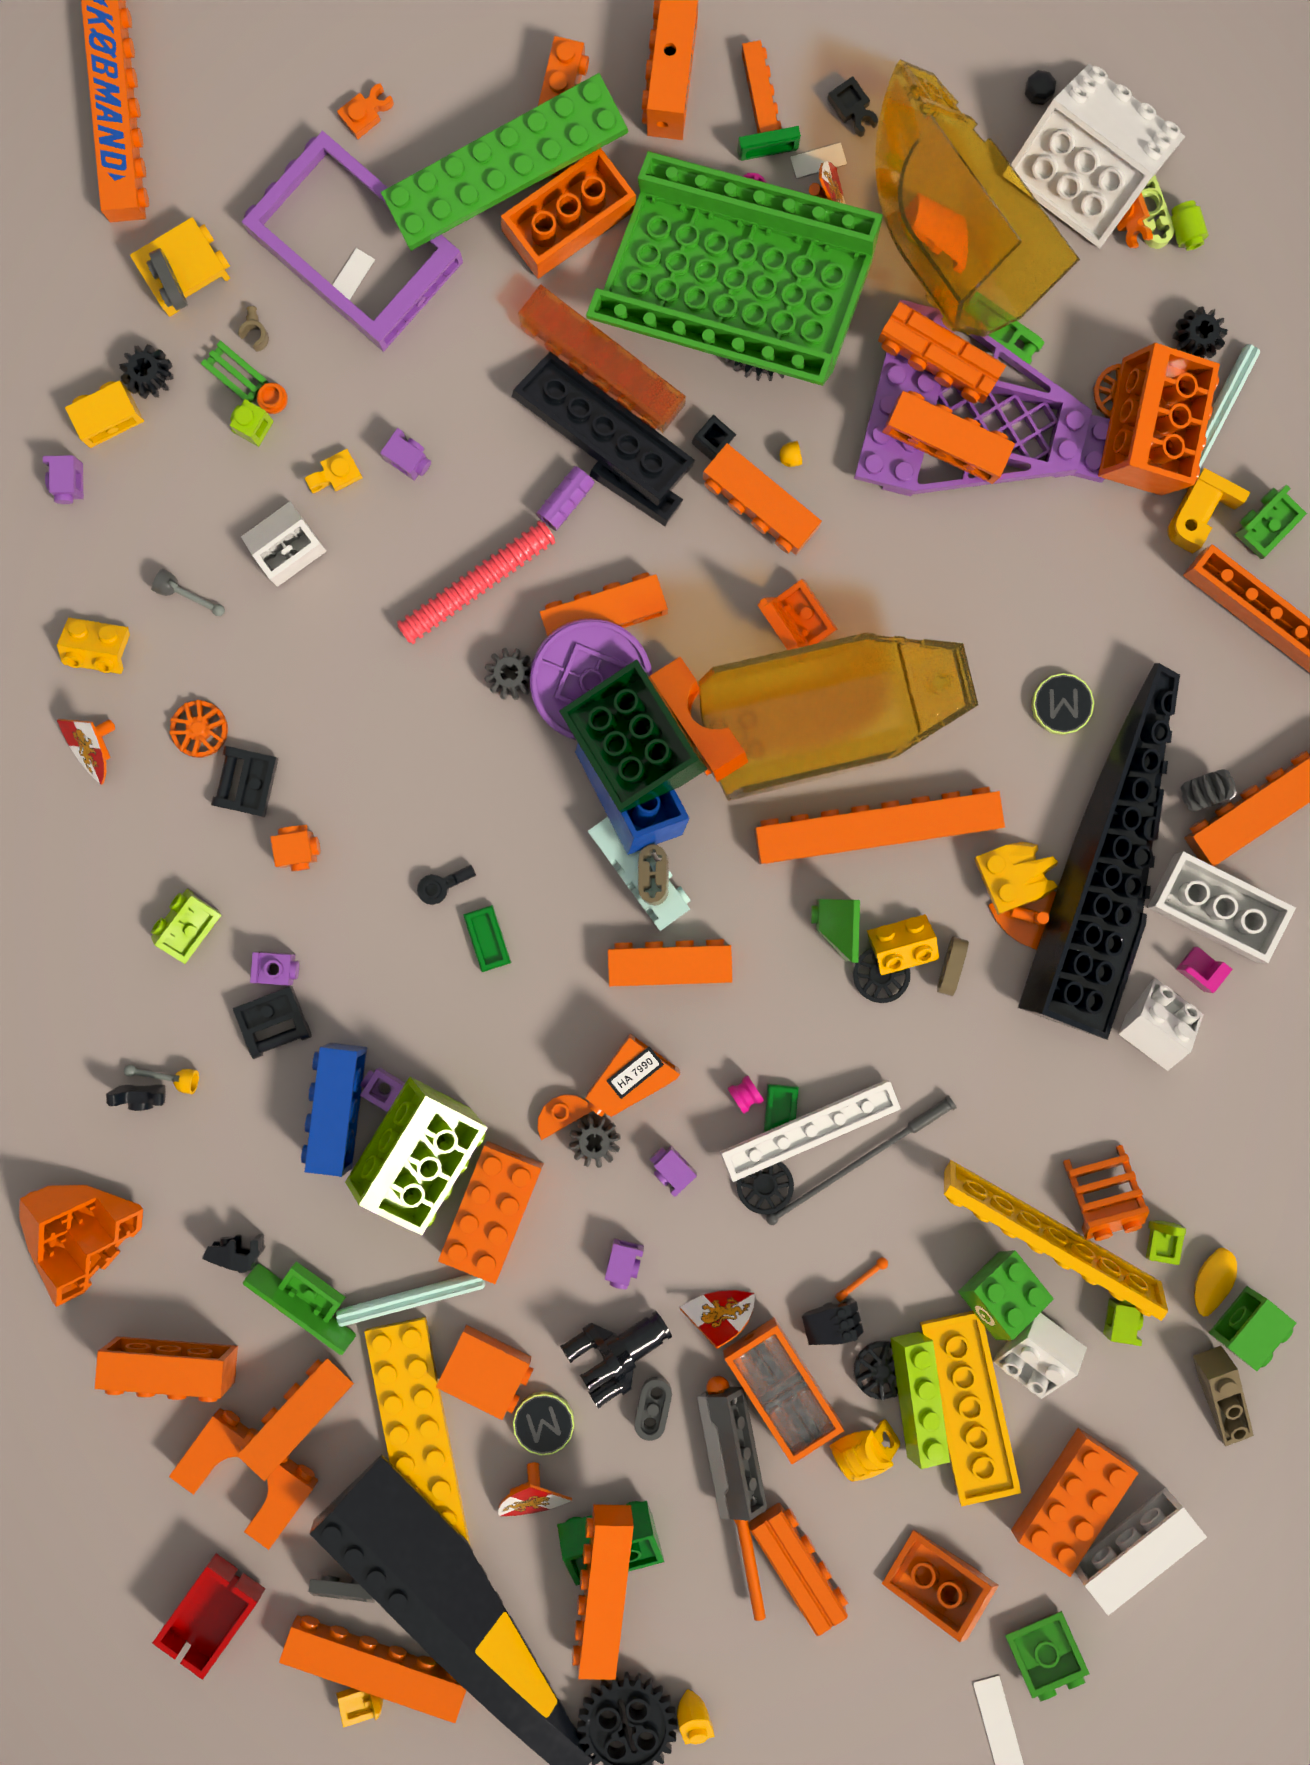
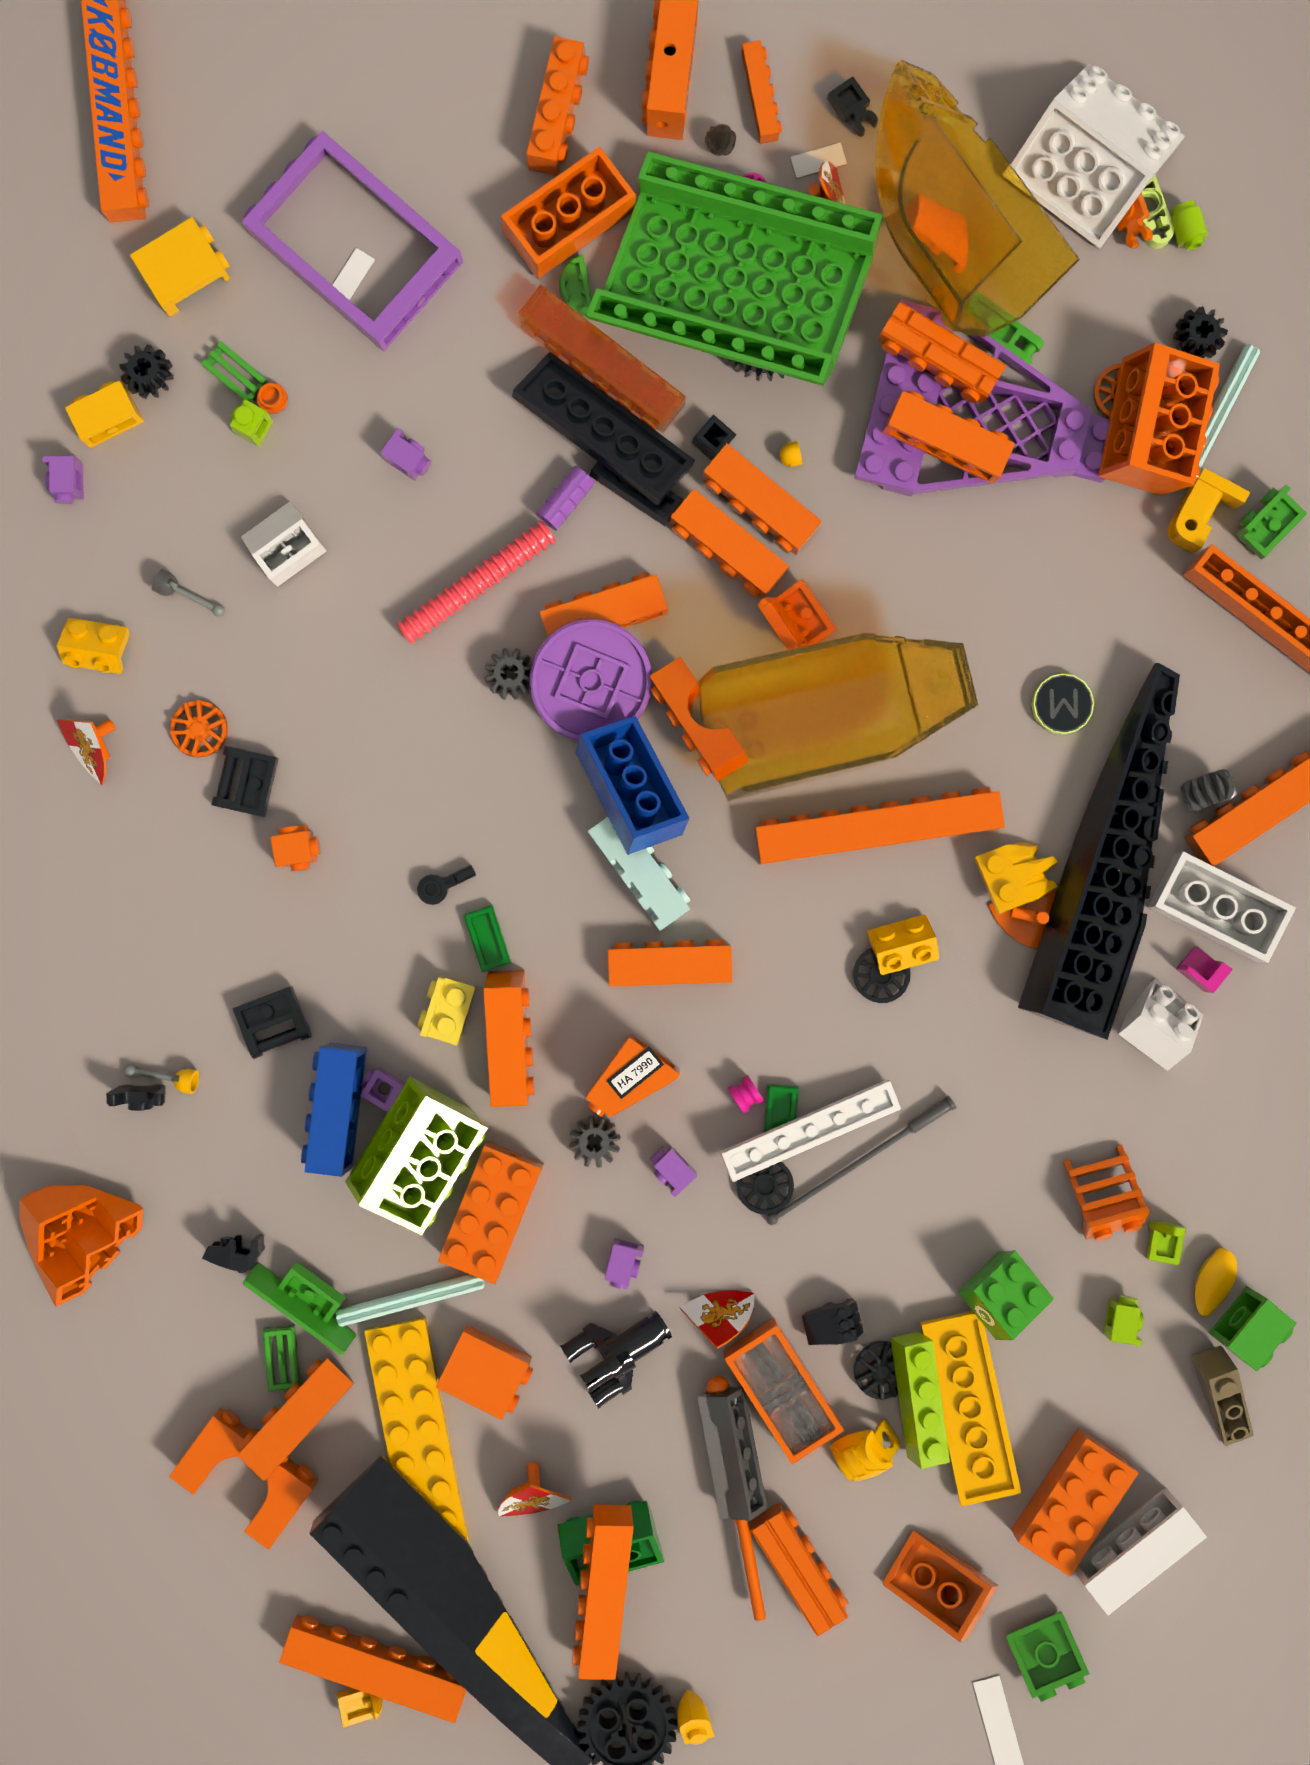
orange brick [95,1336,238,1402] -> none
dark grey plate [146,248,188,311] -> none
lime bracket [151,888,221,964] -> none
red piece [152,1553,265,1680] -> none
dark tan piece [238,306,269,352] -> none
medium lavender brick [250,952,299,986] -> none
yellow plate [304,449,362,494] -> none
dark grey plate [308,1575,375,1603] -> none
orange plate [337,83,394,140] -> none
bright green plate [381,73,628,251] -> none
black tile [513,1391,575,1455] -> none
orange plate [537,1094,592,1140] -> none
dark green slope [559,659,708,813] -> none
dark grey plate [635,1377,672,1441] -> none
dark tan beam [638,844,669,906] -> none
green tile [737,126,801,161] -> none
bright green slope [811,899,860,963] -> none
orange hinge [835,1257,888,1302] -> none
dark tan beam [937,936,969,996] -> none
yellow plate [944,1160,1168,1321] -> none
white slope [993,1313,1087,1399] -> none
black tile [1025,70,1056,105] -> none
none -> bright green tile [262,1325,301,1392]
none -> light yellow bracket [417,976,477,1046]
none -> orange wedge [483,970,535,1107]
none -> bright green tile [559,254,592,316]
none -> orange brick [670,489,789,598]
none -> clear smoke plate [705,124,736,156]

